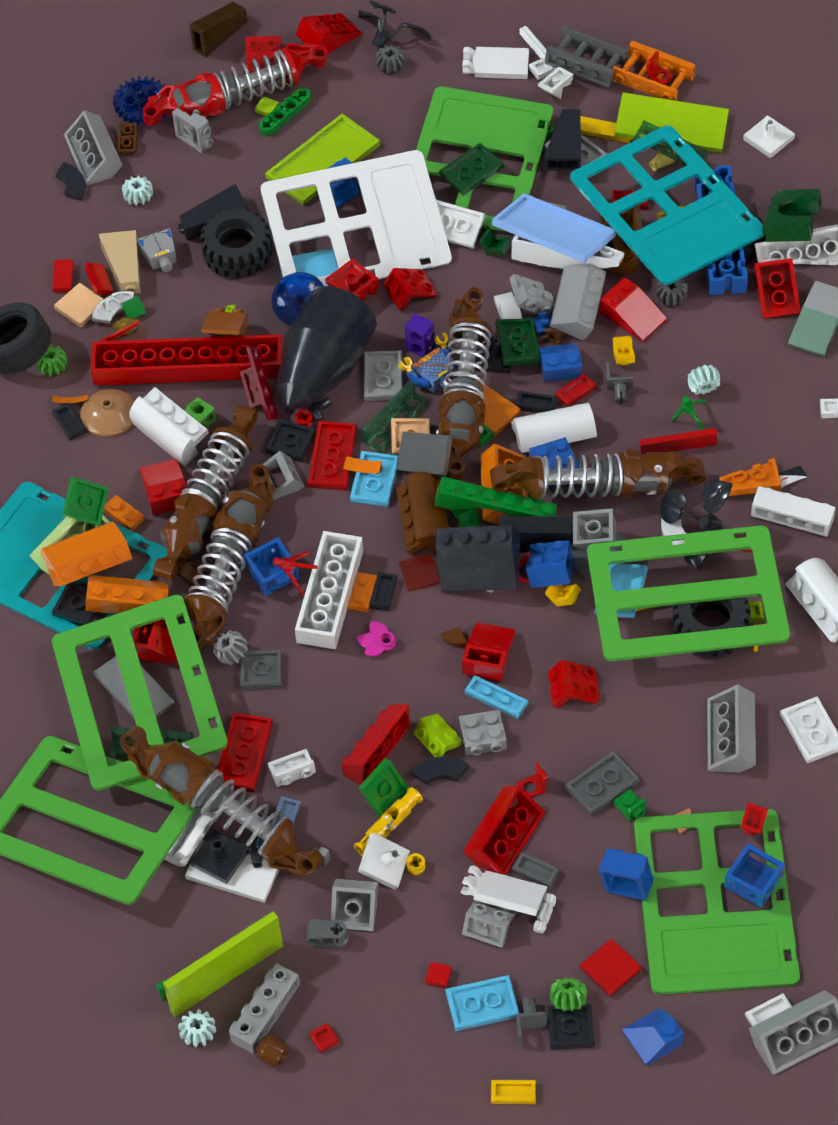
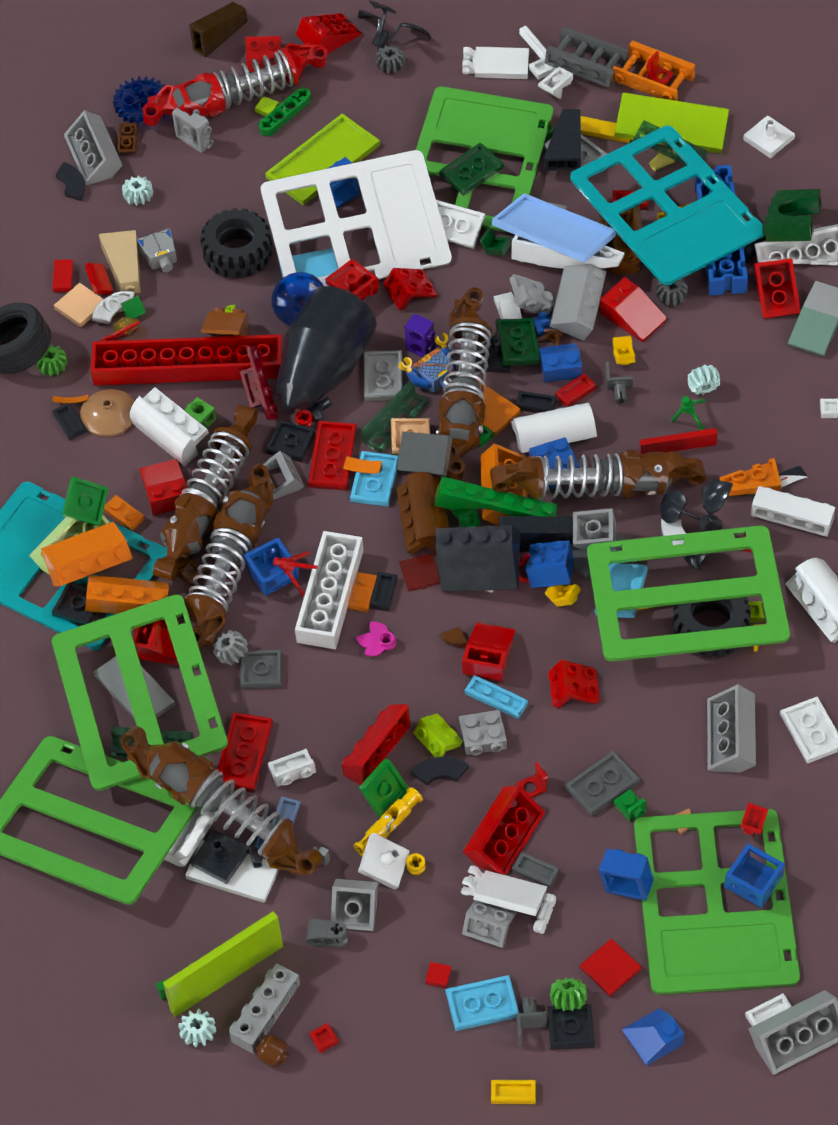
black slope [178,184,247,241] -> none

